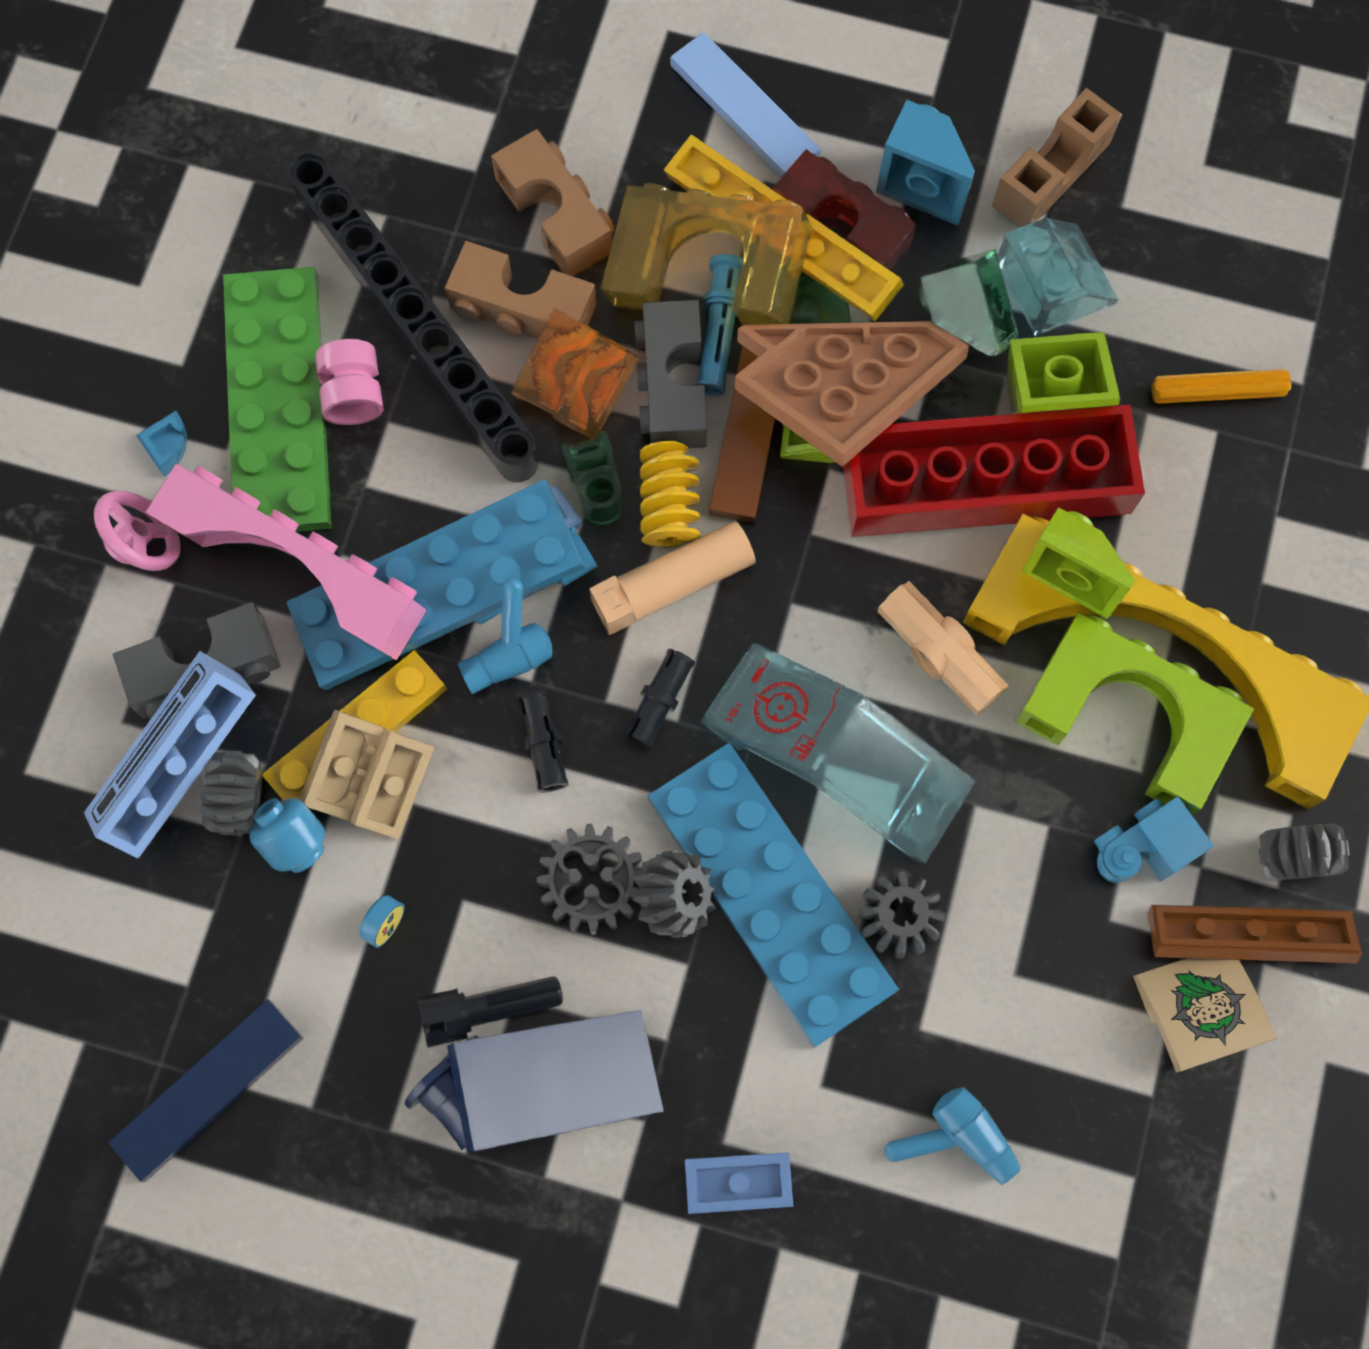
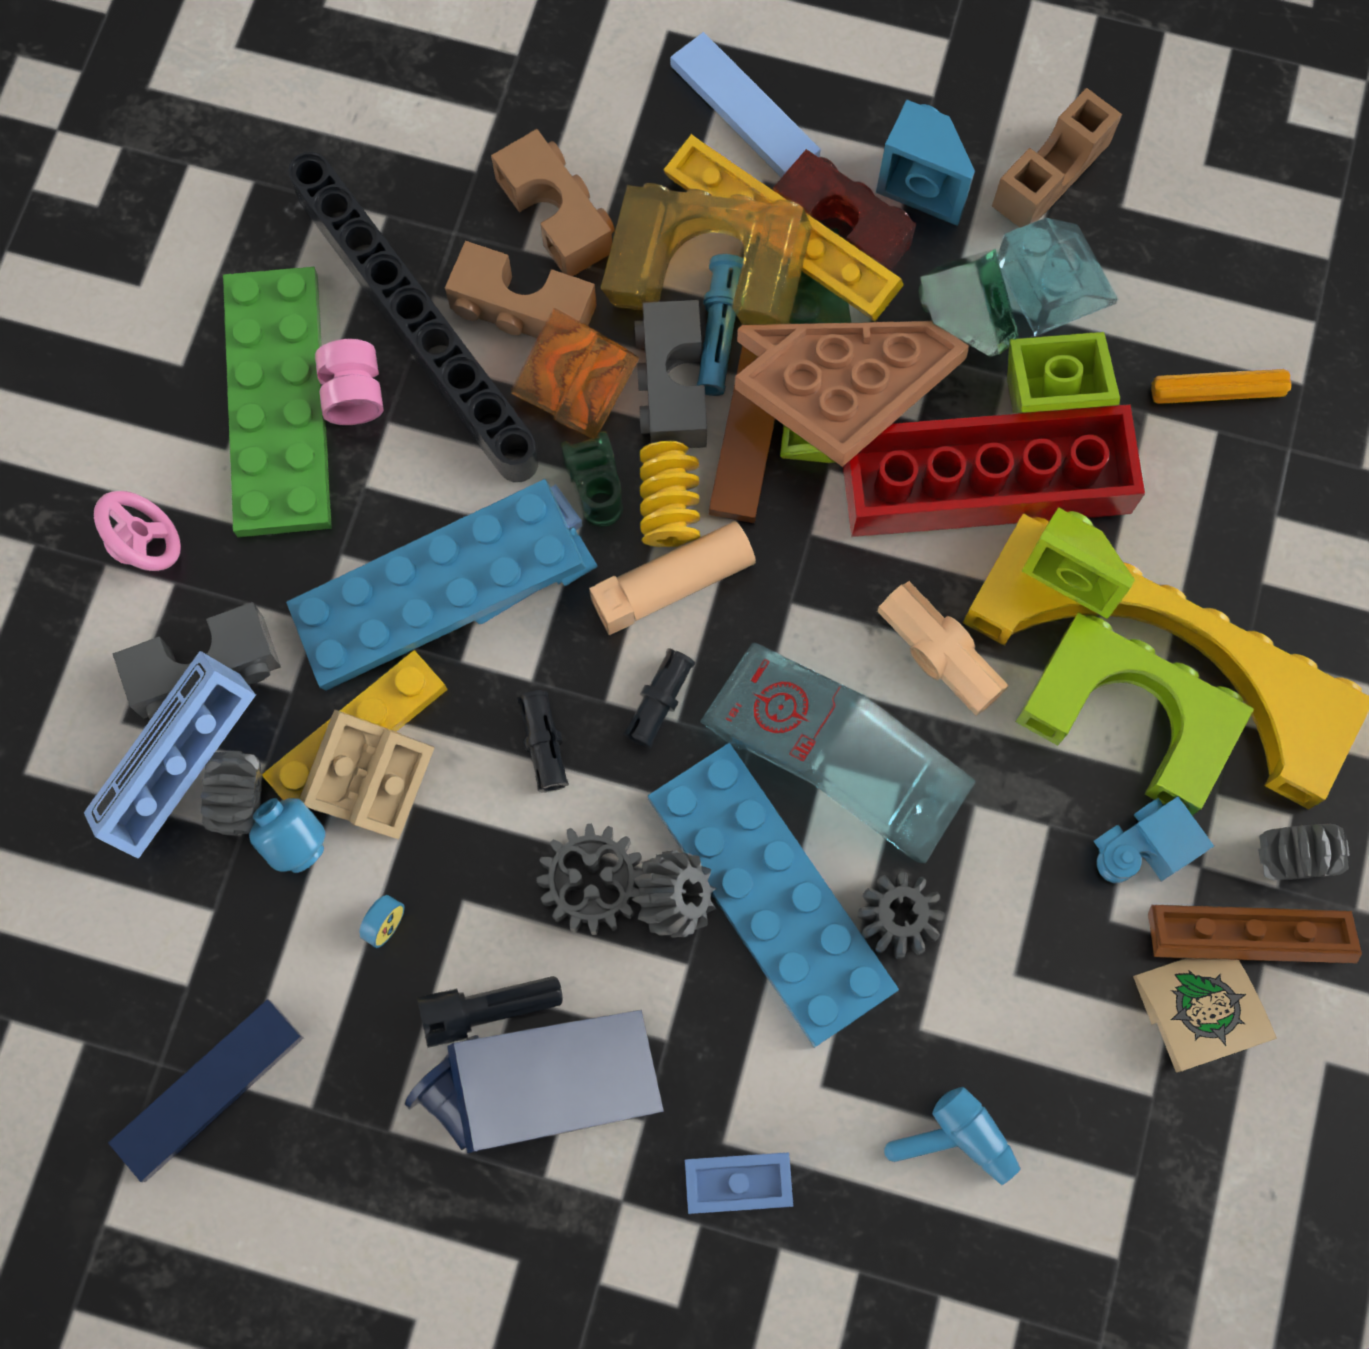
dark azure tile [136,411,187,477] -> none
bright pink arch [145,463,427,660] -> none
dark azure piece [458,578,553,694] -> none

